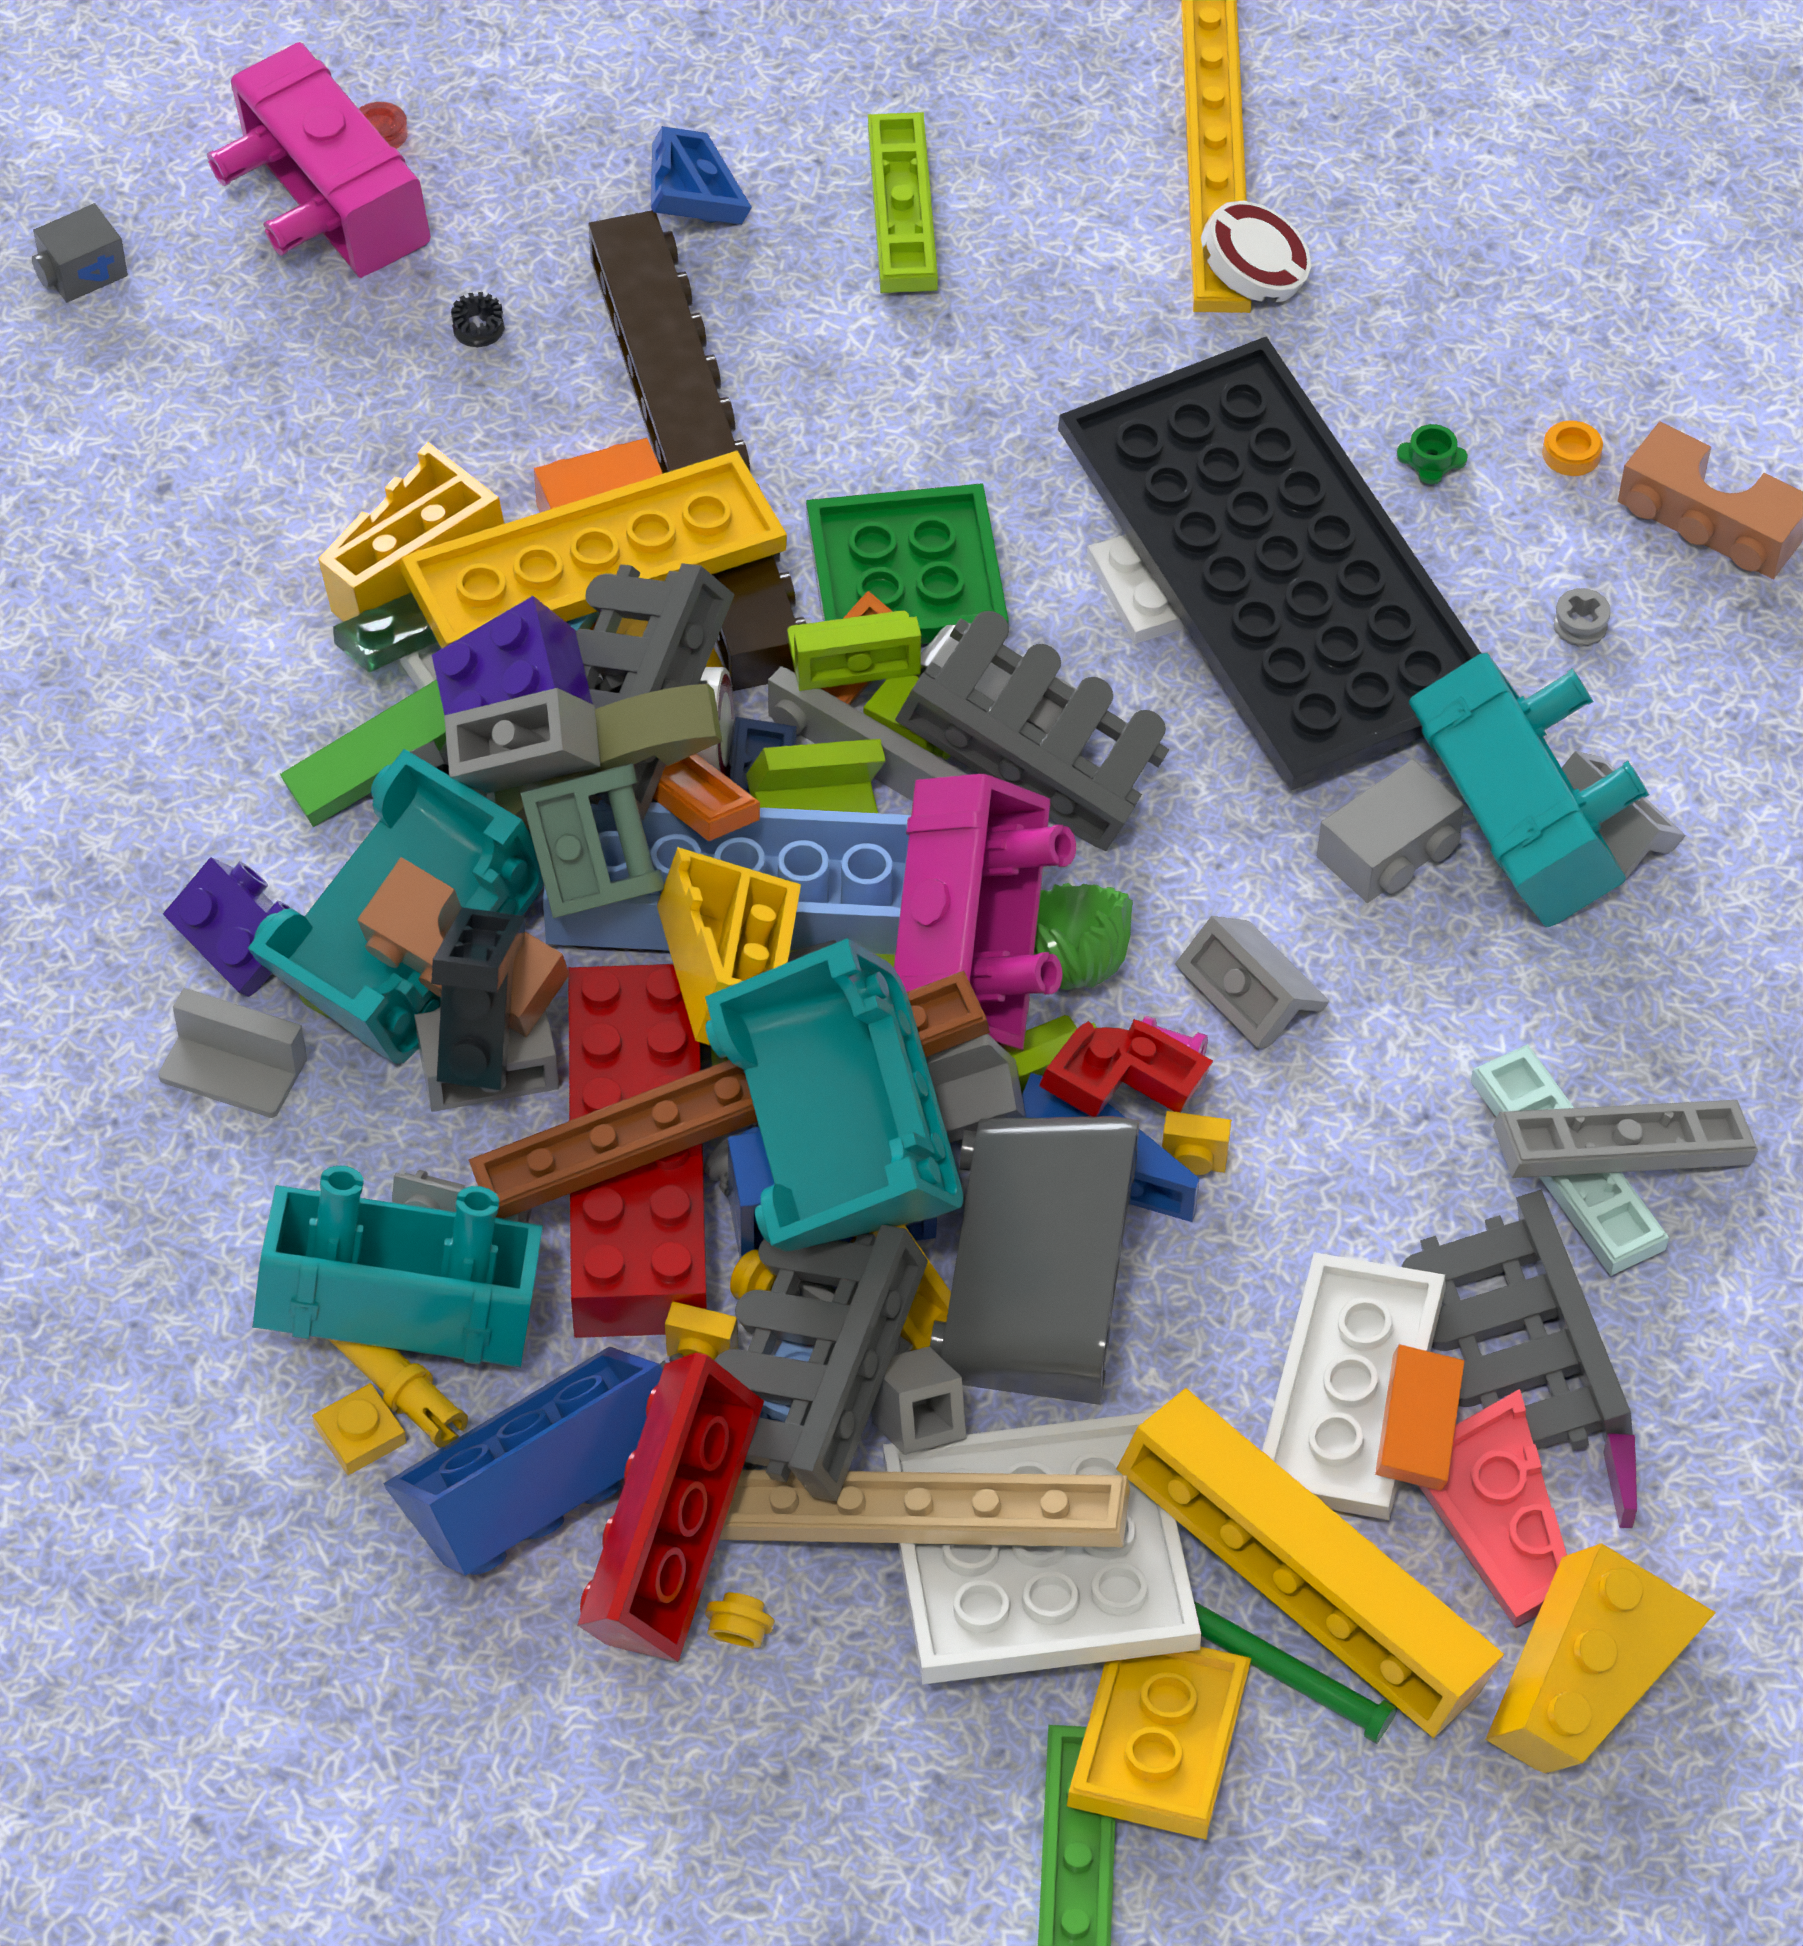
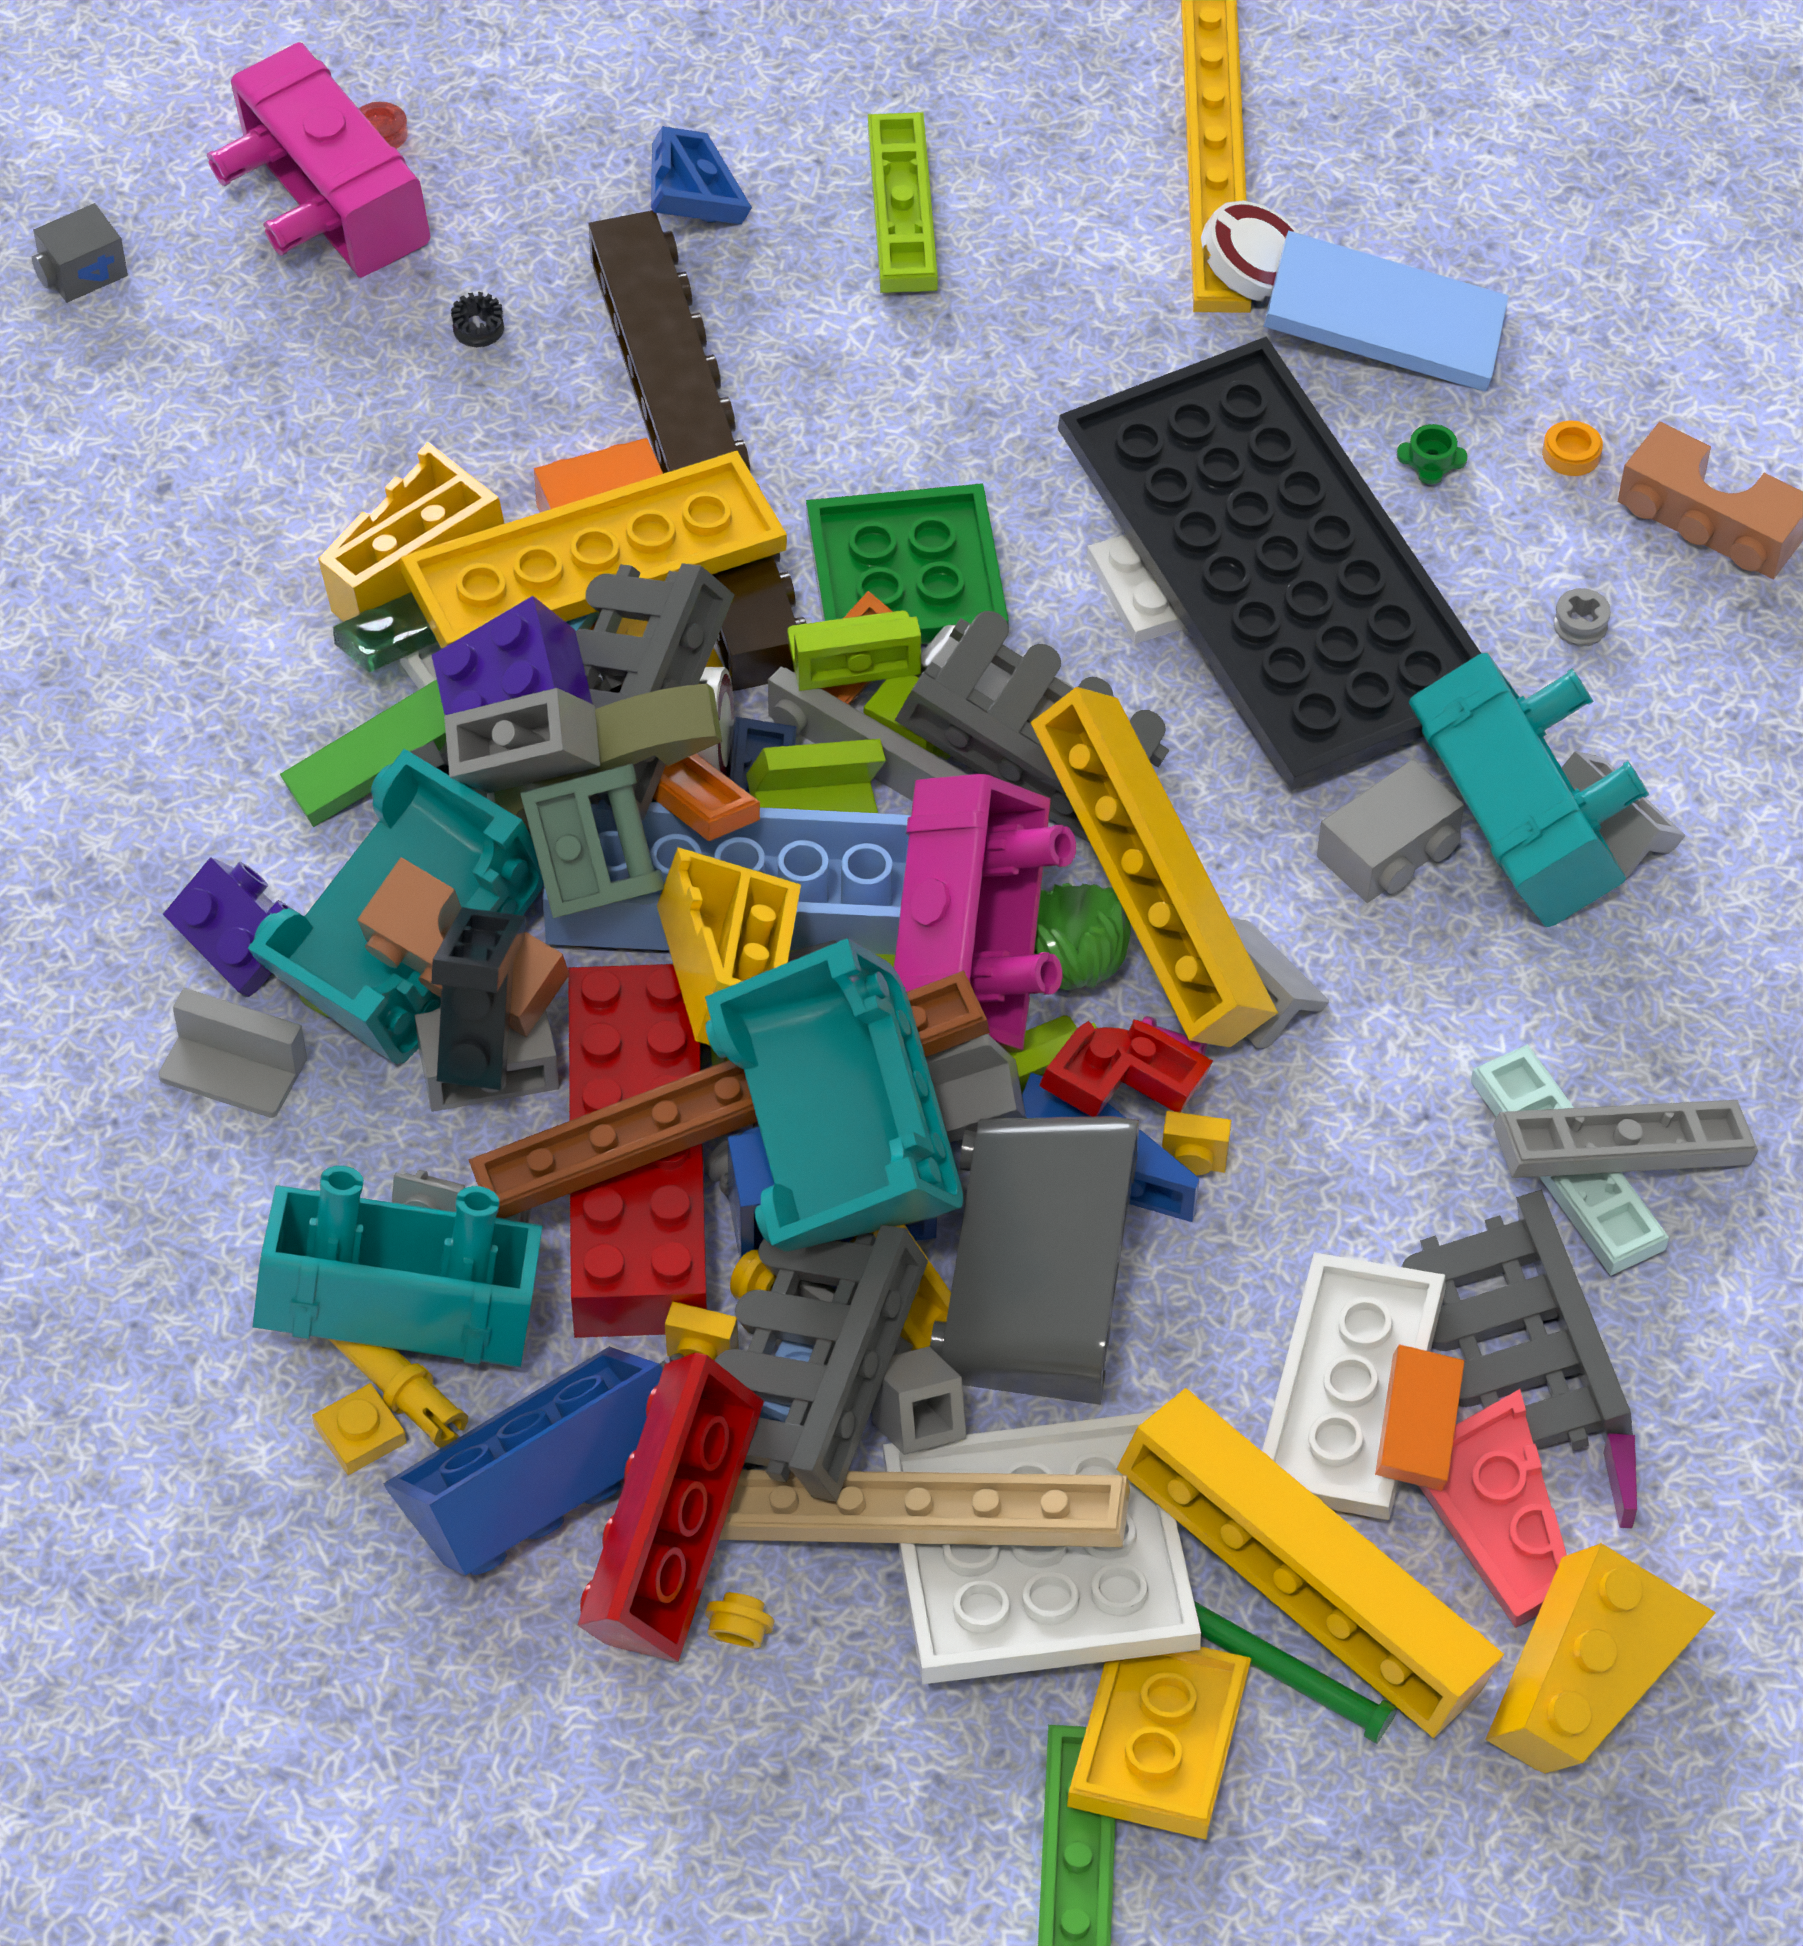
none -> yellow brick [1030,687,1278,1048]
none -> light blue tile [1263,230,1509,391]

